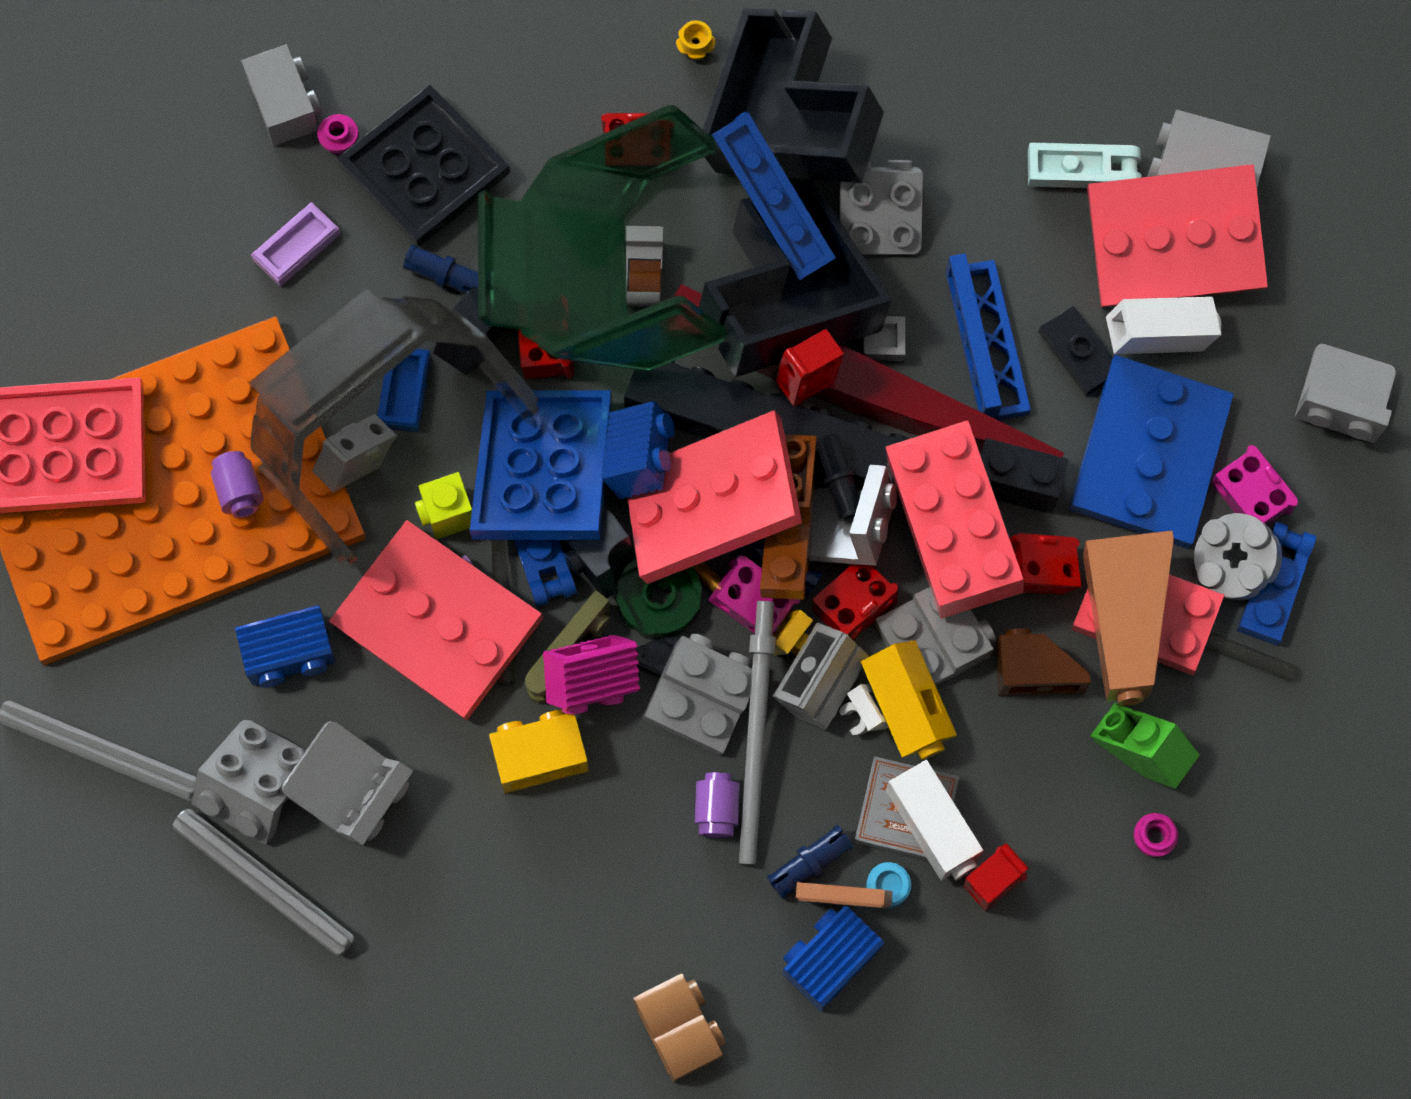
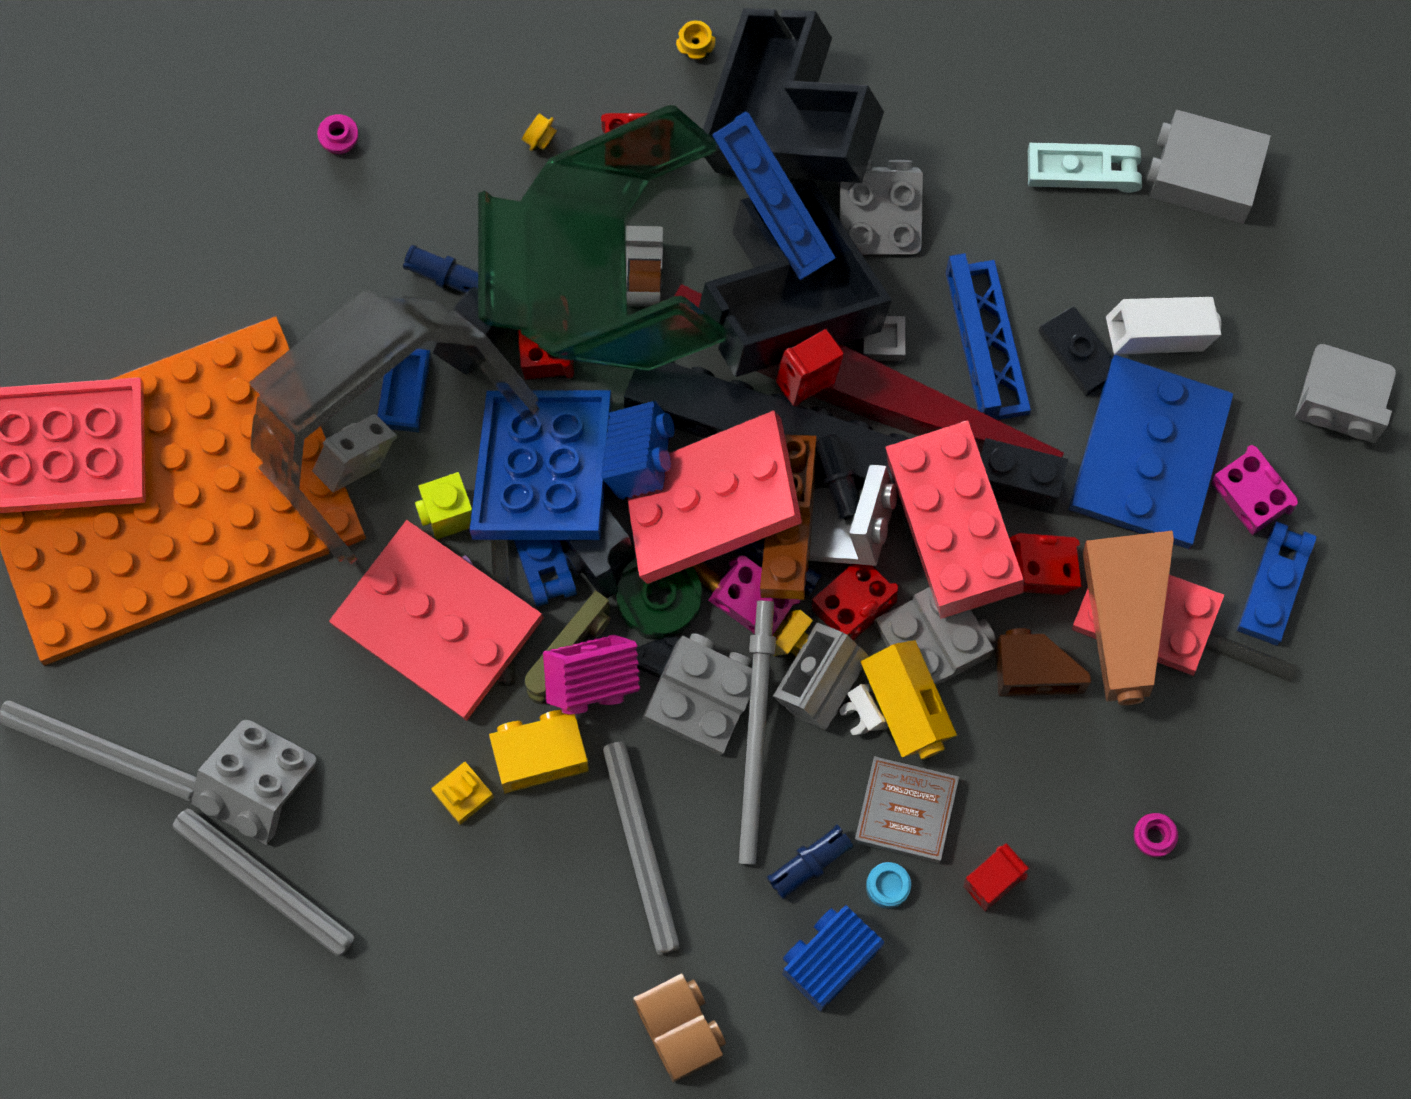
medium lavender brick [210,451,264,518] -> none
blue brick [235,605,336,688] -> none
light grey brick [241,44,322,146] -> none
lavender tile [251,202,341,287] -> none
light grey bracket [282,721,413,845] -> none
black plate [337,85,510,247] -> none
medium lavender brick [694,772,740,838] -> none
nougat tile [796,882,893,908] -> none
white brick [886,760,983,881] -> none
coral plate [1087,164,1268,308] -> none
bright green slope [1090,703,1200,789] -> none
light grey plate [1194,513,1282,600] -> none
none -> yellow tile [431,761,494,825]
none -> yellow plate [521,113,557,151]
none -> light grey axle [603,741,679,954]

